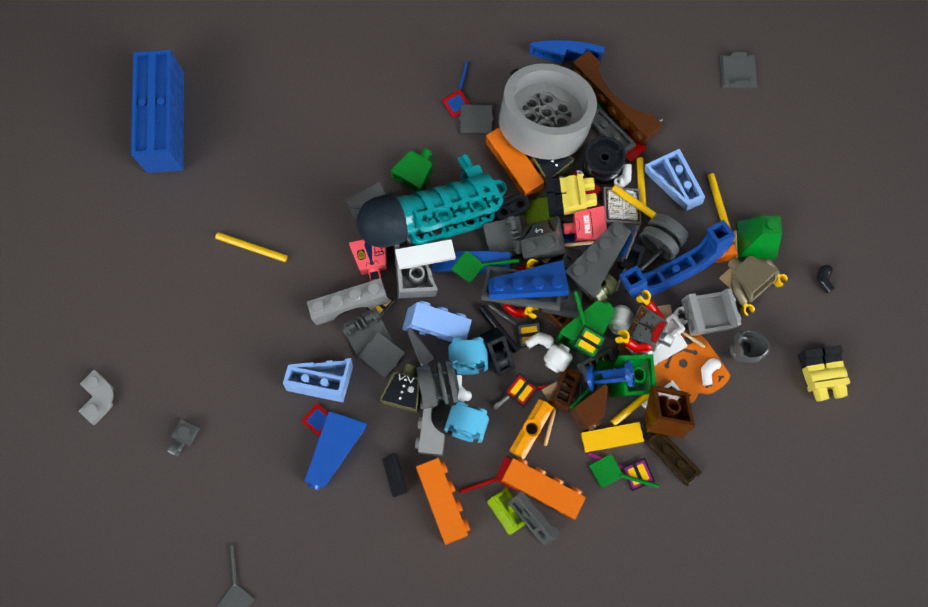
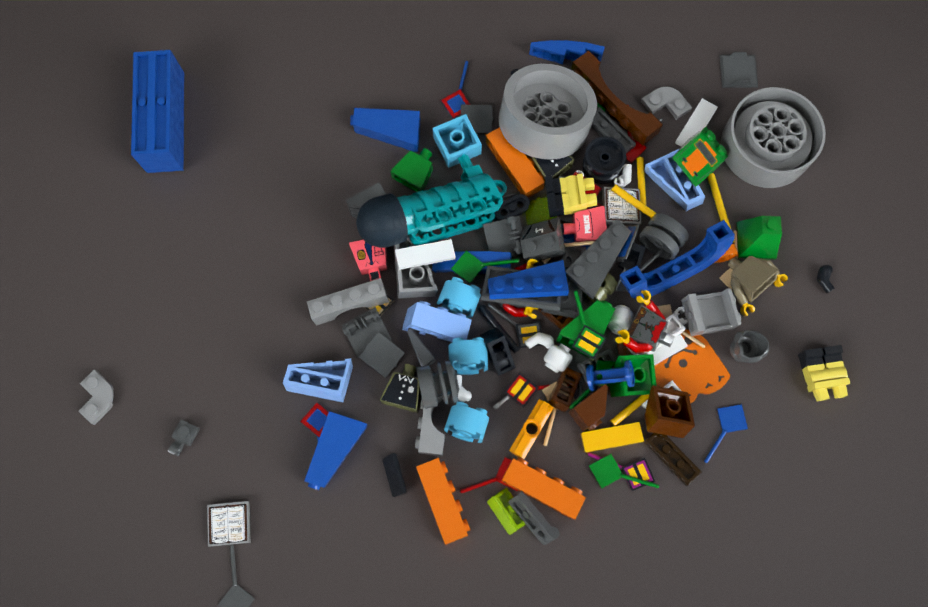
yellow bar [215,232,288,262] -> none
white arm [701,358,721,386] -> none
none -> tile [207,501,251,547]
none -> blue slope [350,108,421,152]
none -> medium azure slope [432,114,482,168]
none -> medium azure brick [437,277,481,318]
none -> light grey plate [640,87,692,120]
none -> green slope [672,127,728,187]
none -> white tile [675,99,718,147]
none -> blue piece [704,404,748,463]
none -> light grey wheel [721,87,826,188]

